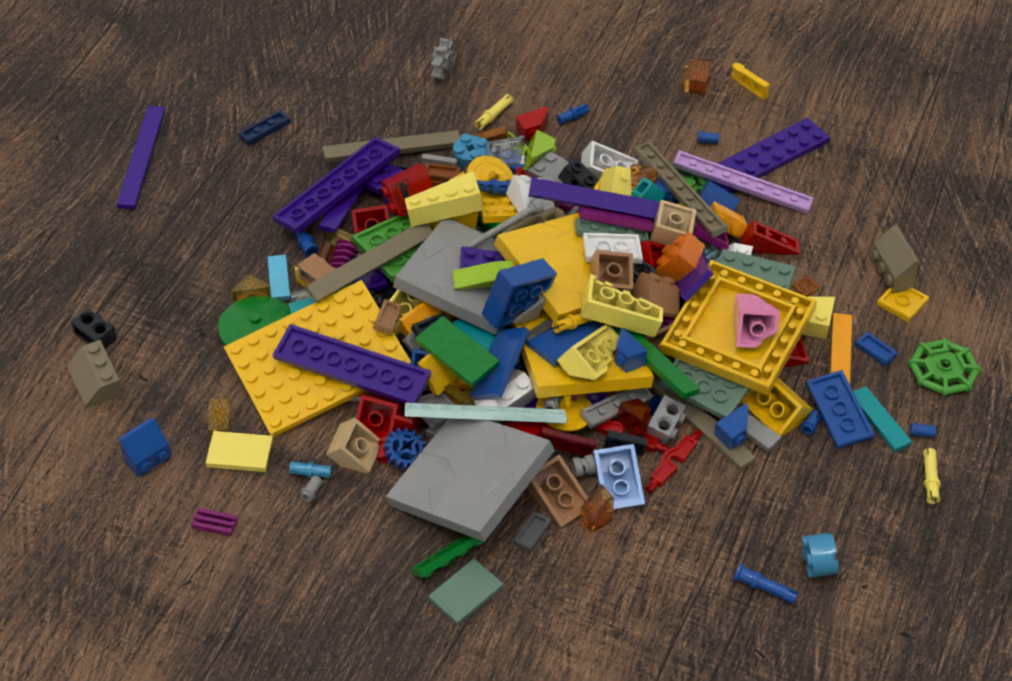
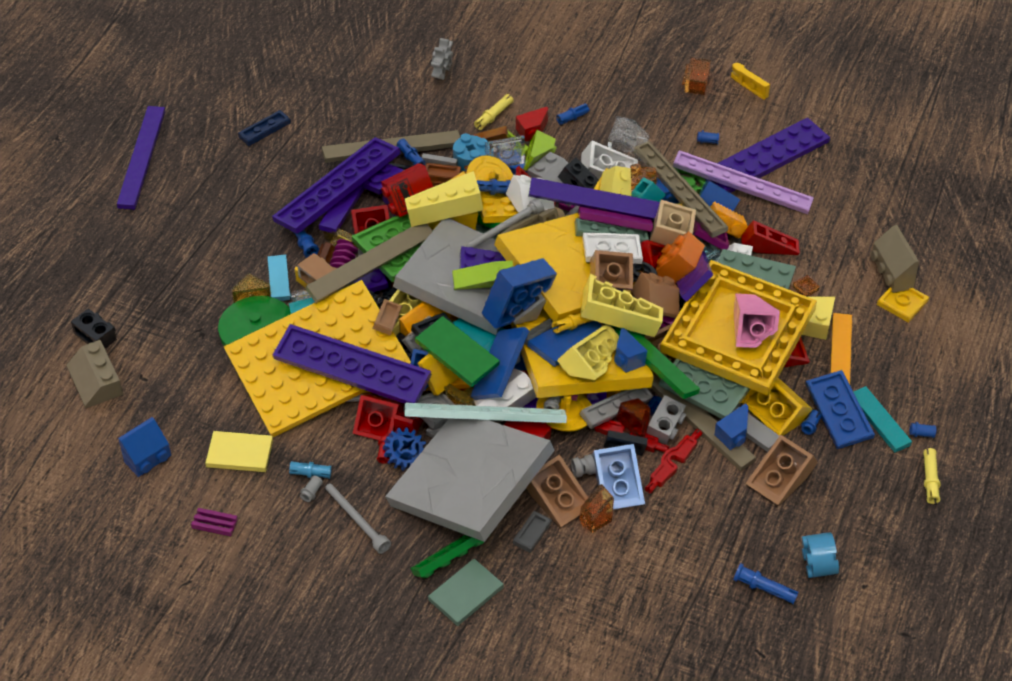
clear yellow tile [208,398,230,435] -> none
tan slope [326,418,380,473] -> none
dark red tile [535,427,597,456] -> none
blue tile [855,331,898,367] -> none
bright green plate [908,338,981,397] -> none
none -> light grey piece [326,484,391,554]
none -> blue pin [396,138,426,165]
none -> clear slope [608,116,650,161]
none -> medium nougat slope [745,435,818,506]

